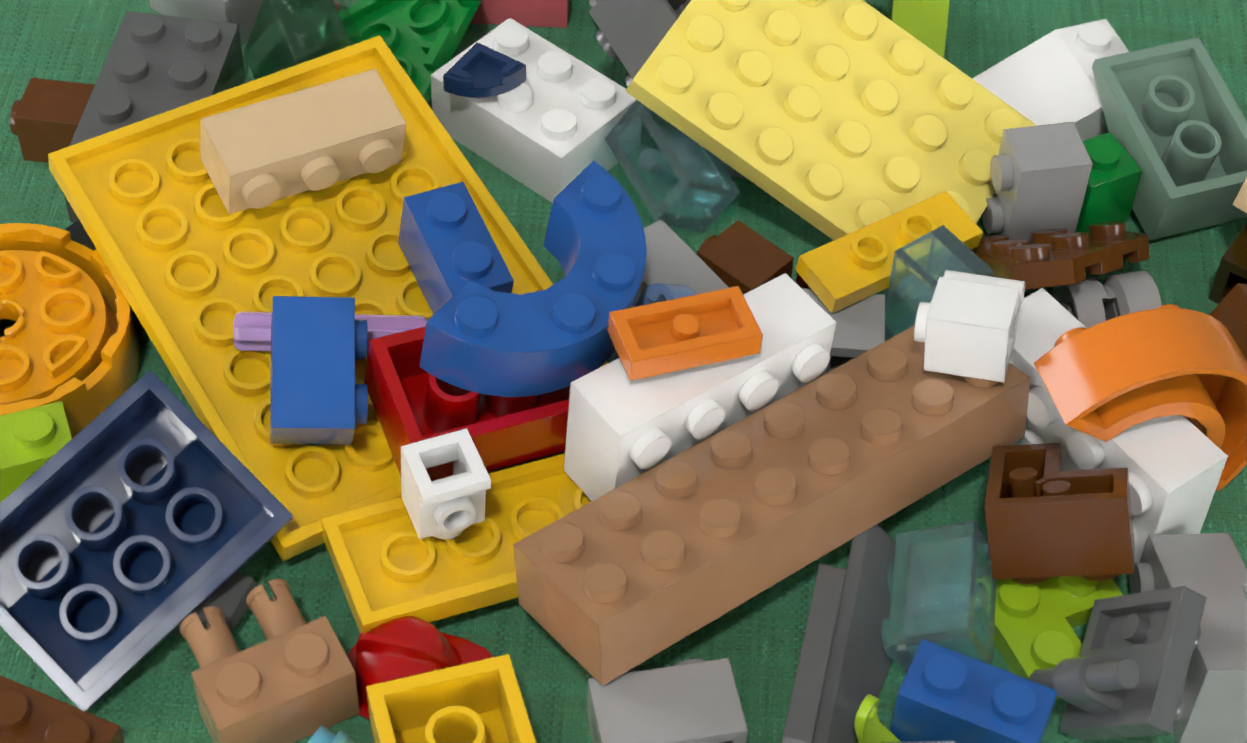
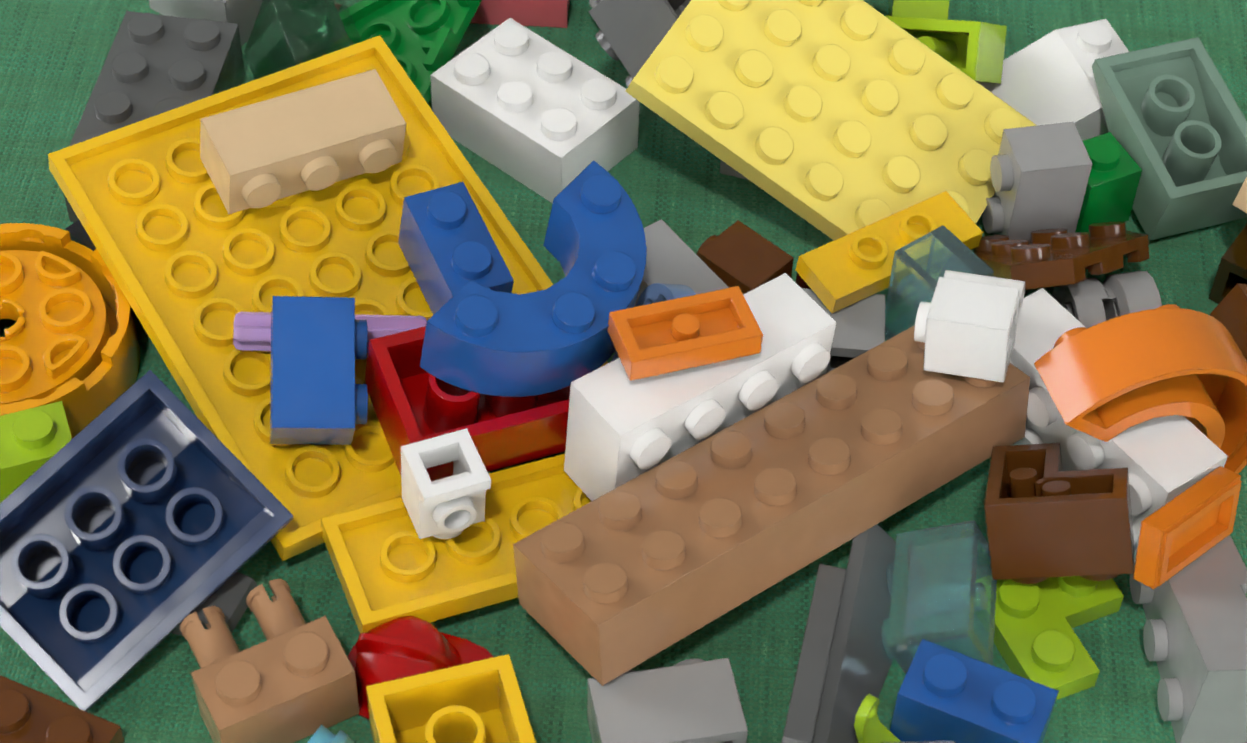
reddish brown brick [10,77,95,163] -> none
dark blue tile [443,42,526,98] -> none
clear light blue brick [604,100,740,233] -> none
dark grey plate [1029,586,1207,741] -> none
none -> lime brick [886,16,1007,84]
none -> orange tile [1133,466,1242,589]

